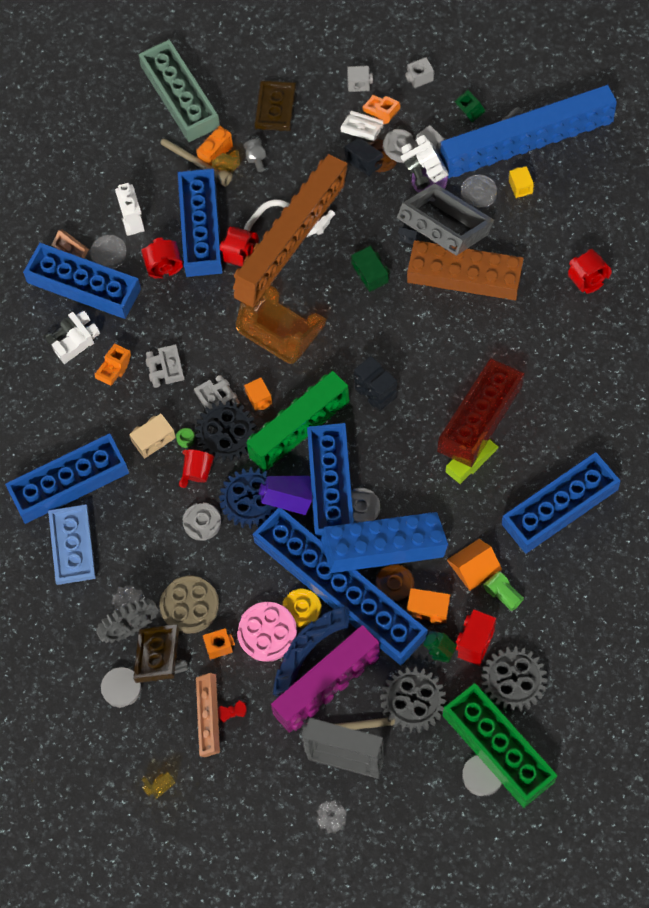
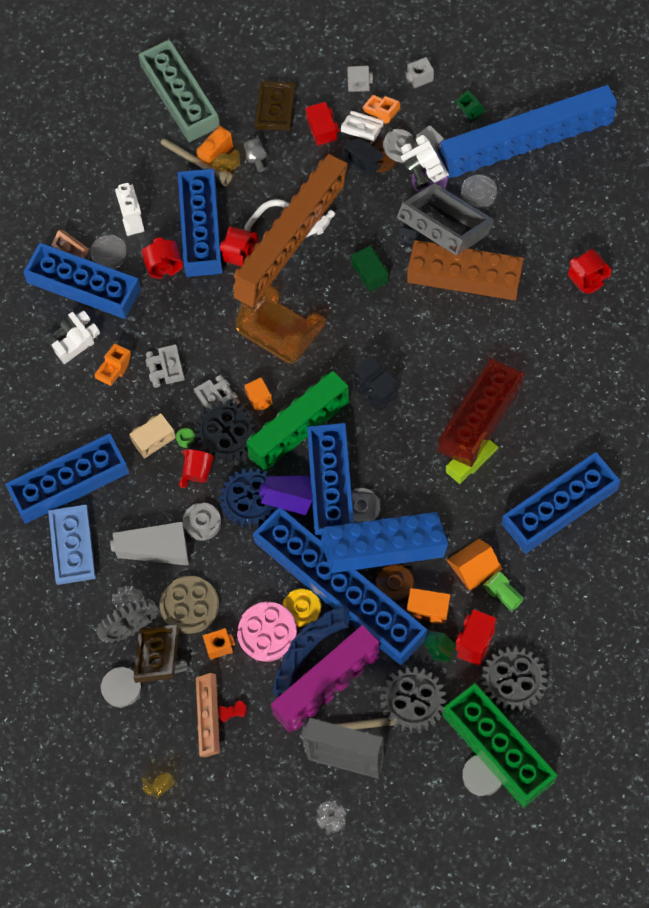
yellow brick [509,166,534,198] -> none
none -> light grey slope [110,522,189,565]
none -> red brick [305,102,339,146]

